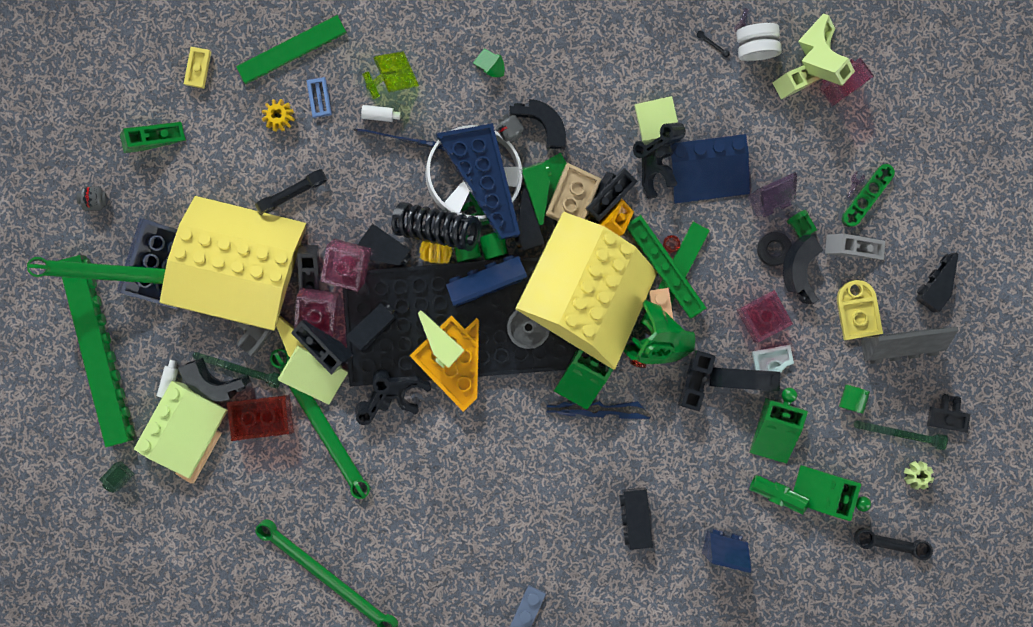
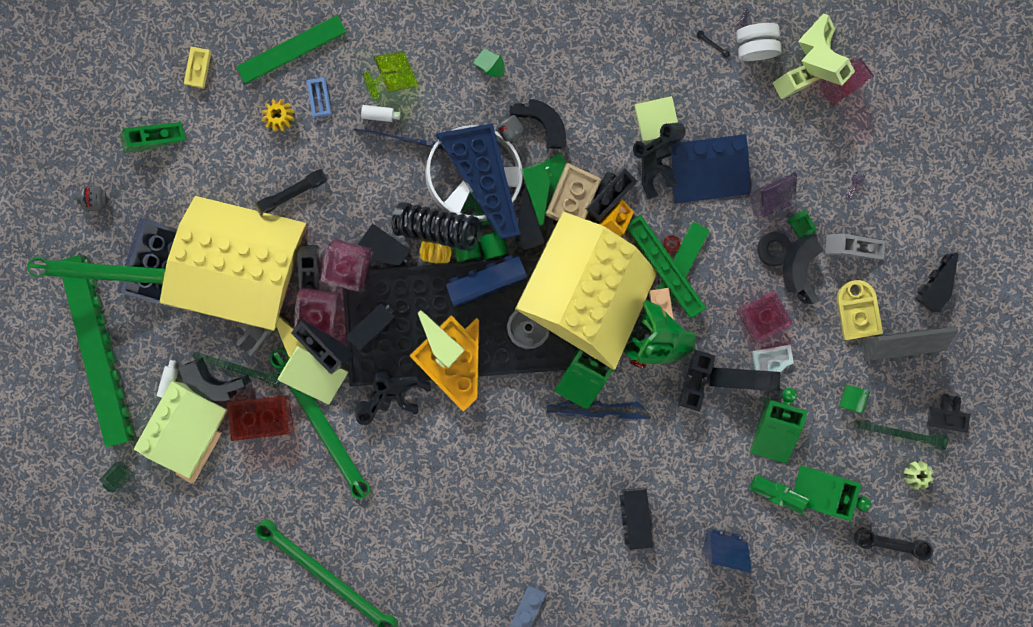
green beam [842,164,895,227] -> none

